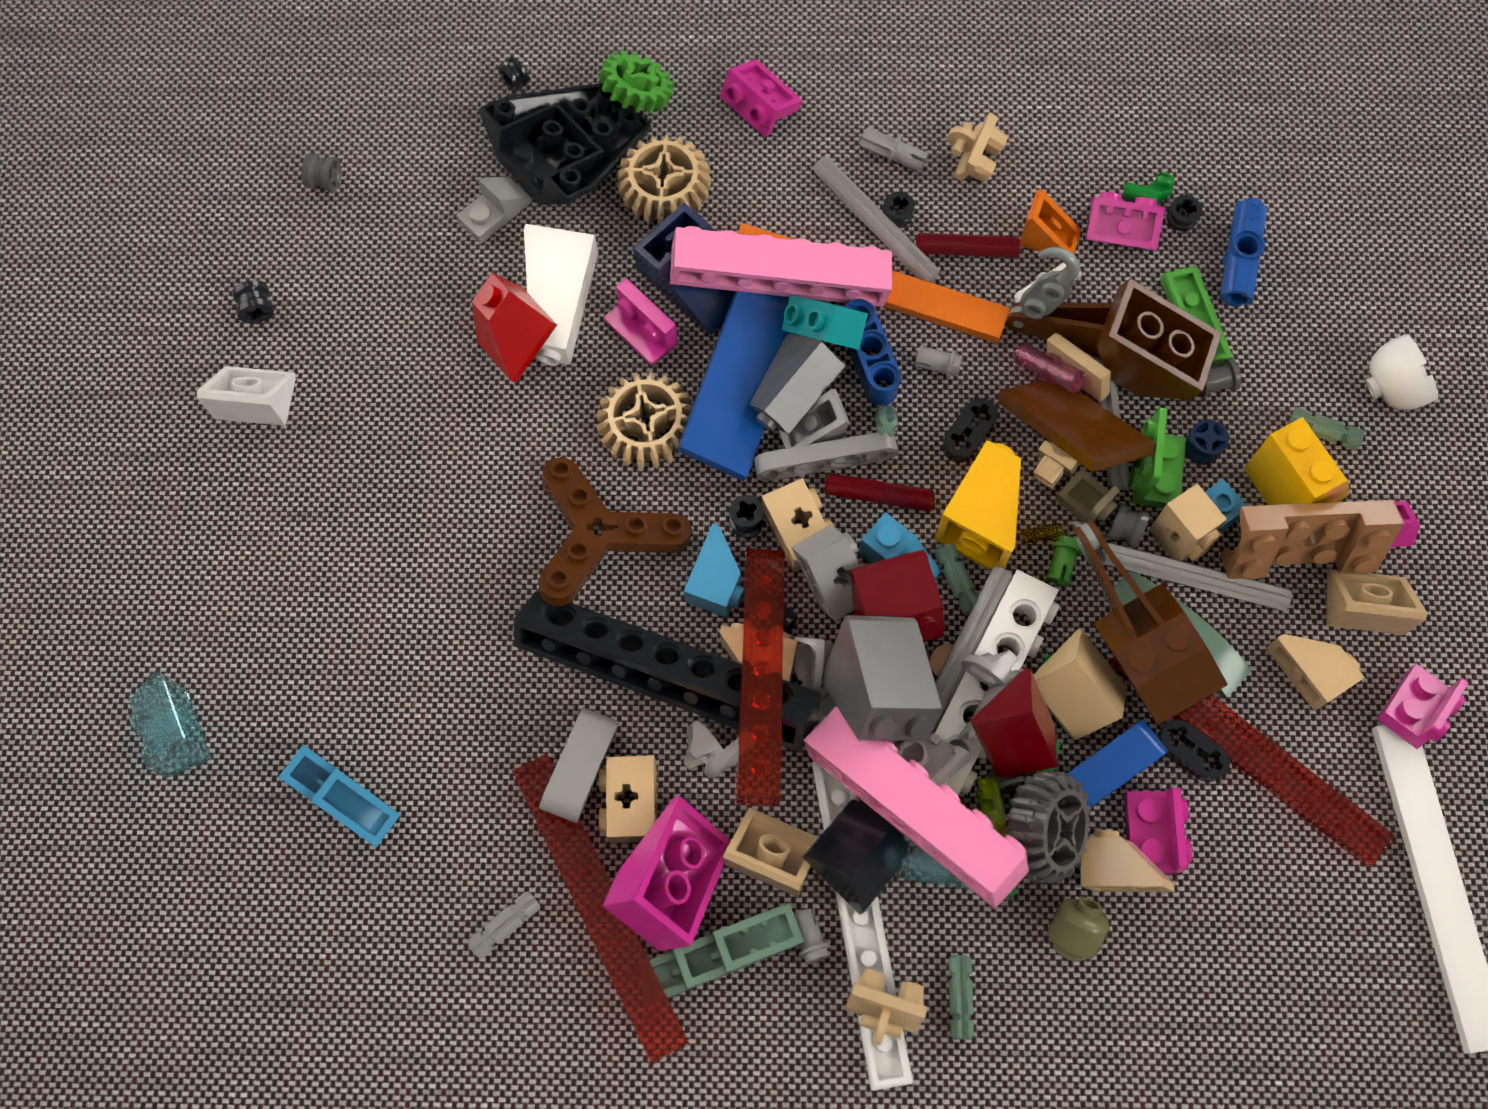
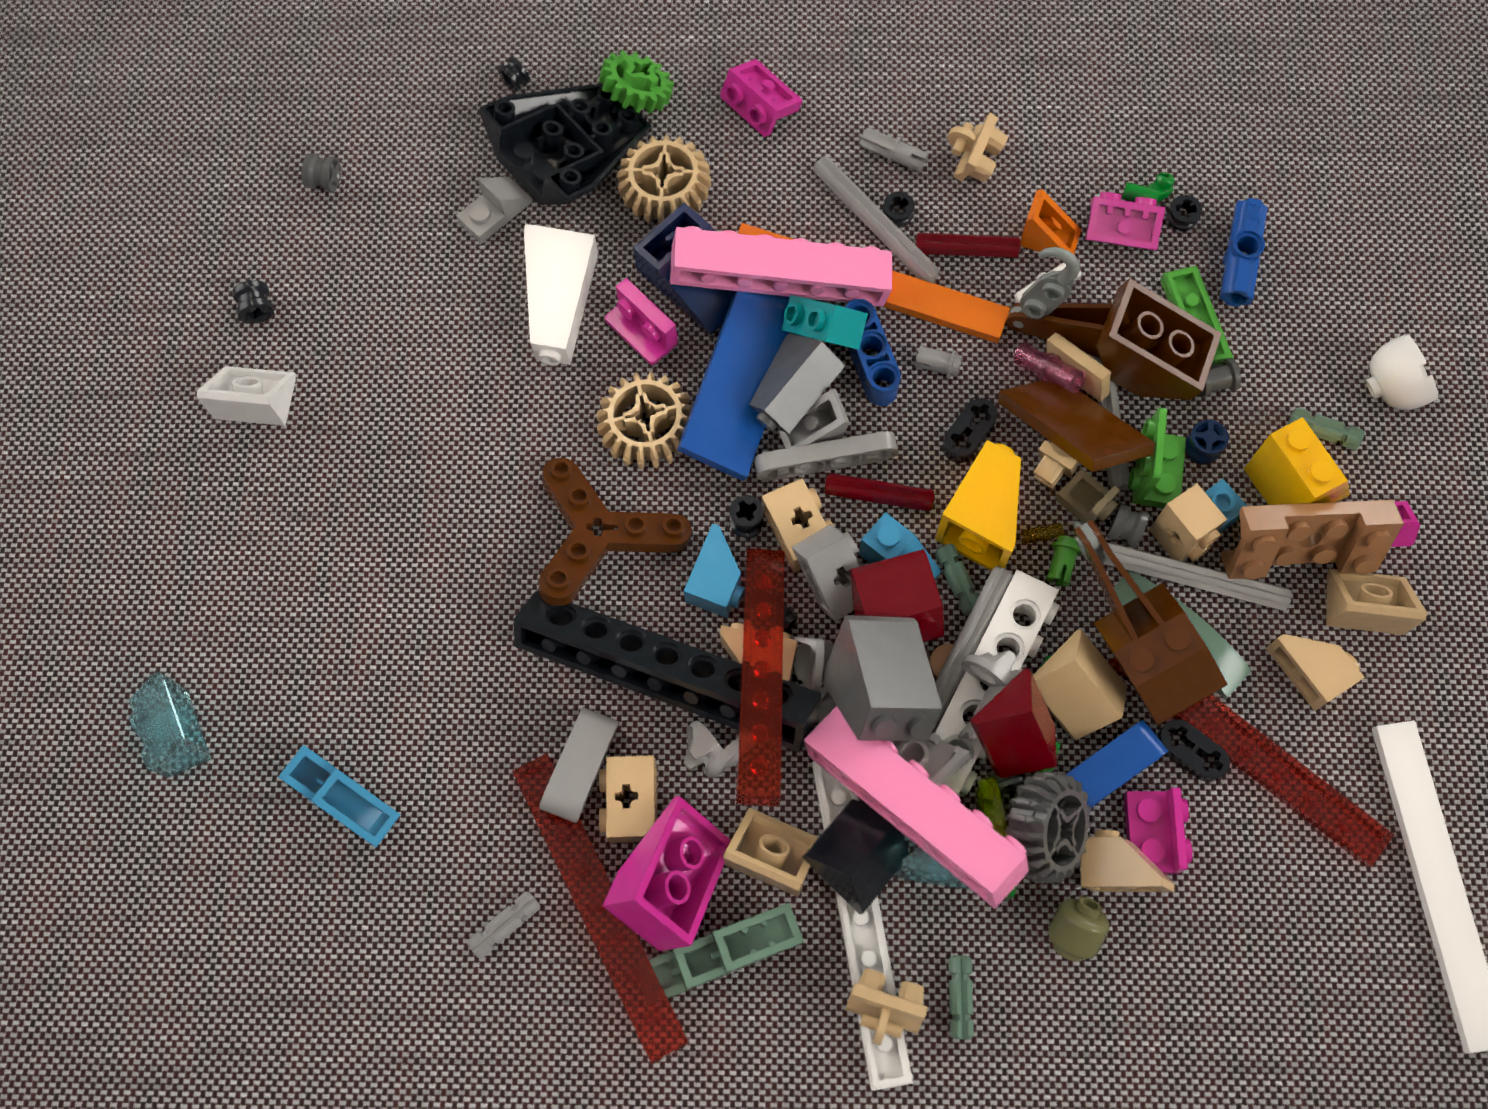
red slope [472,272,557,383] -> none
light grey pin [794,908,830,965] -> none
sand green axle [874,403,899,437] -> none
dark pink bracket [1377,663,1469,749] -> none

